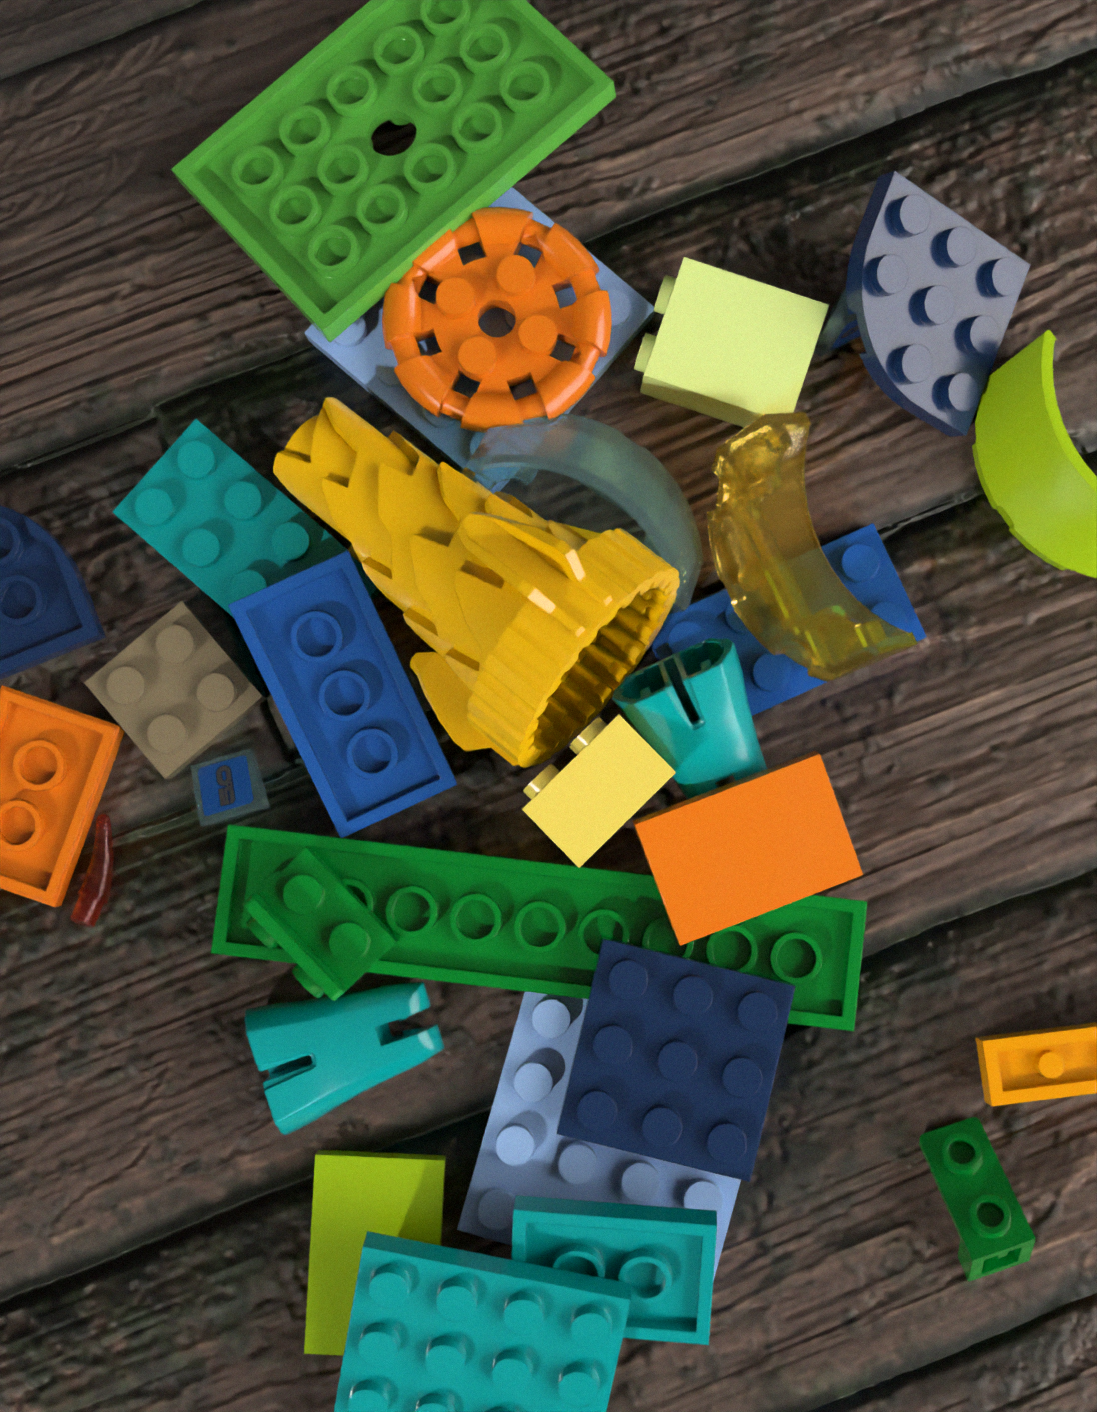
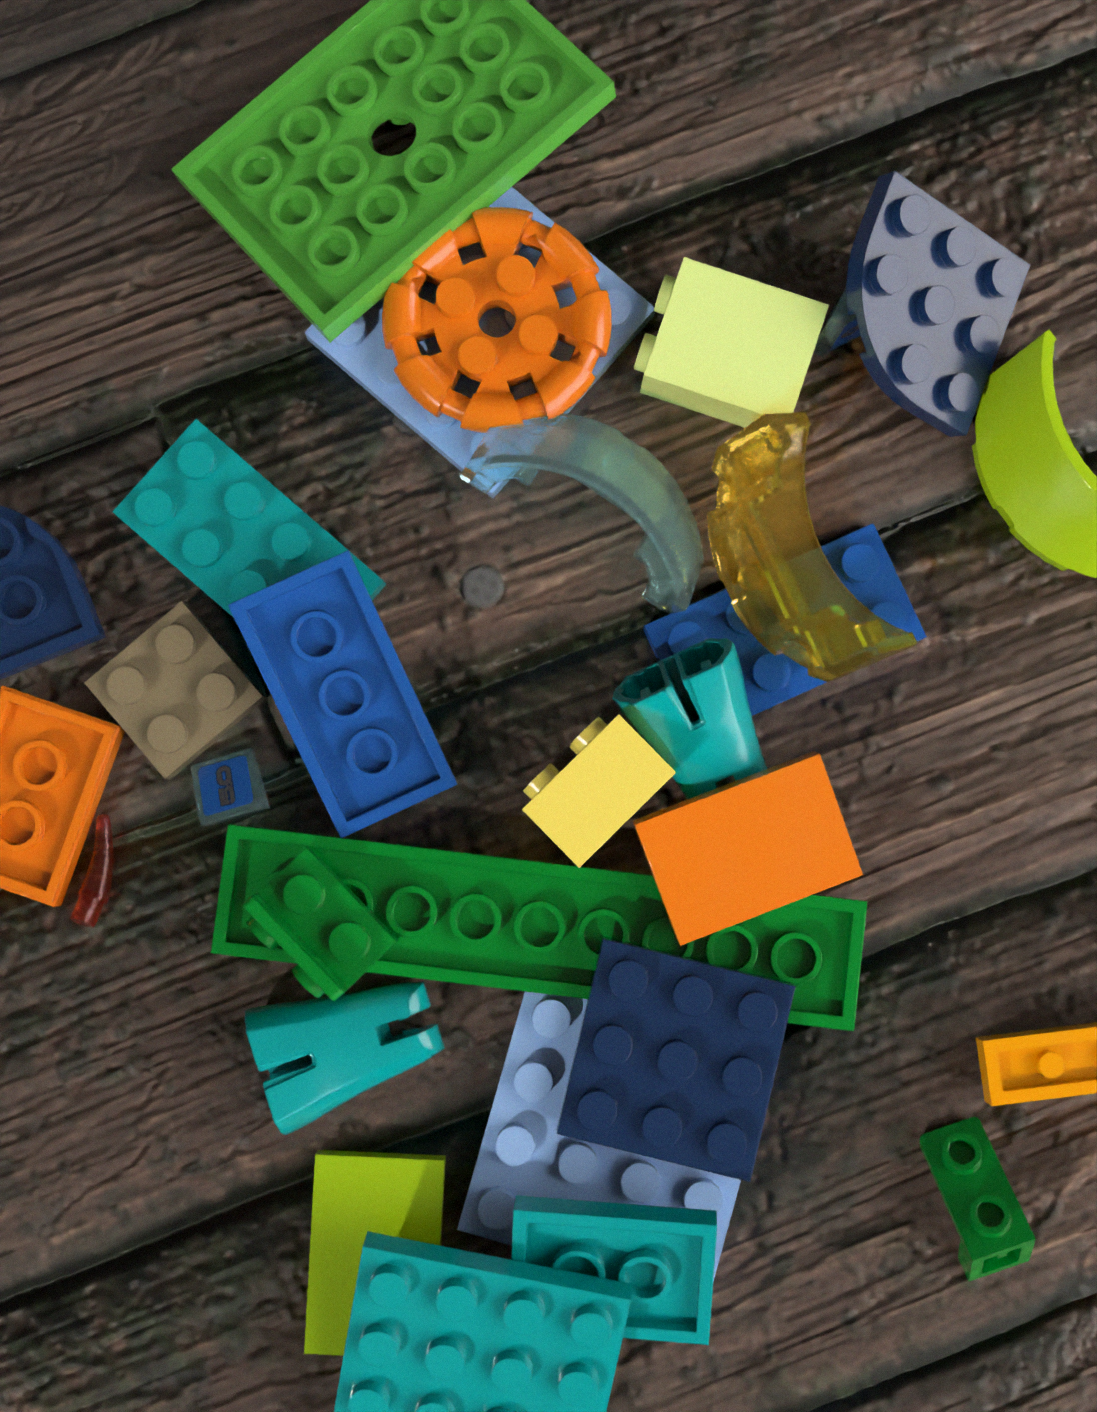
yellow cone [273,397,680,768] -> none

